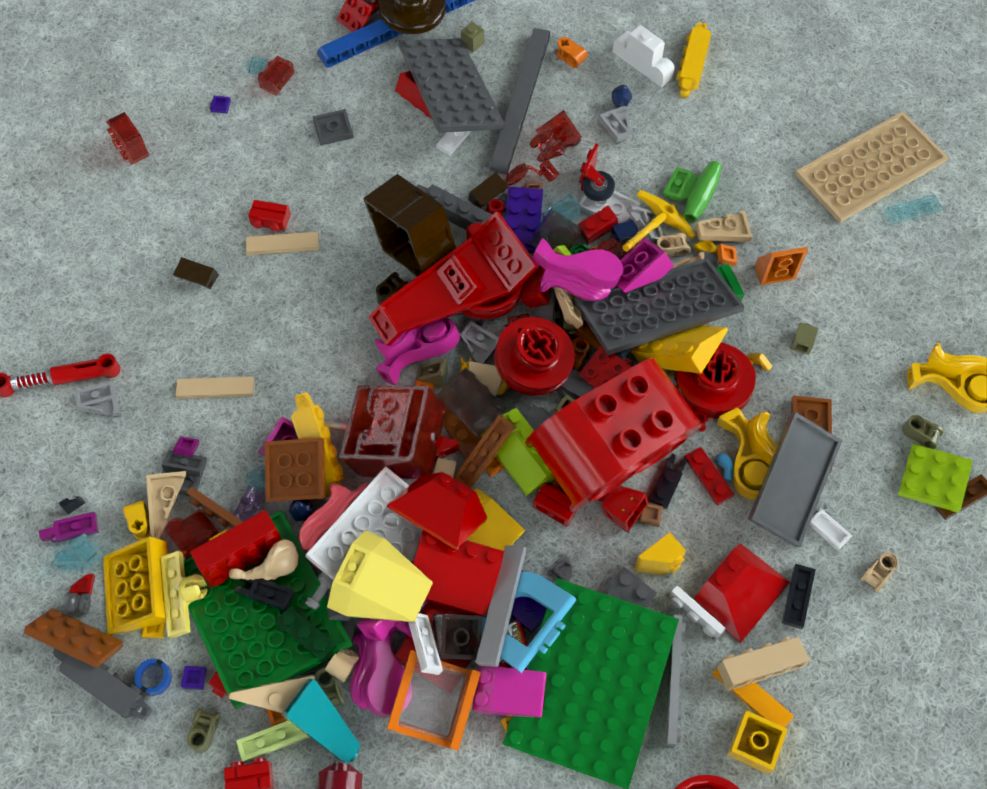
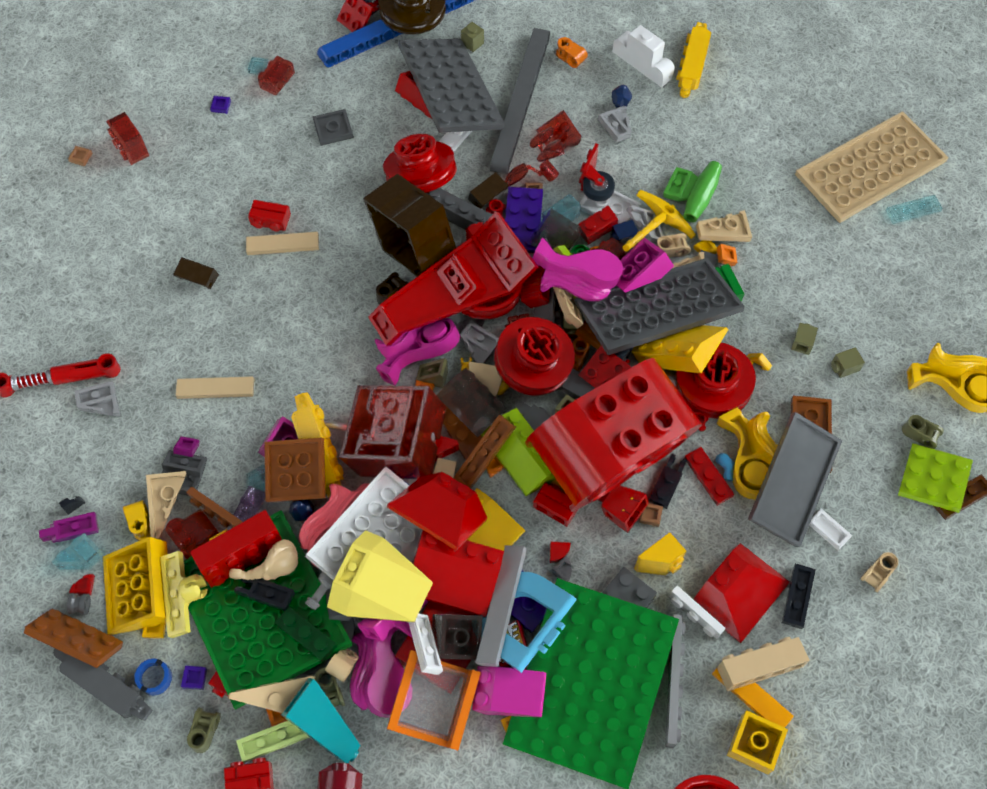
orange slope [754,247,808,285] -> none
none -> medium nougat tile [68,146,93,166]
none -> red wheel [383,134,457,193]
none -> red tile [550,541,571,563]
none -> olive brick [831,347,865,378]

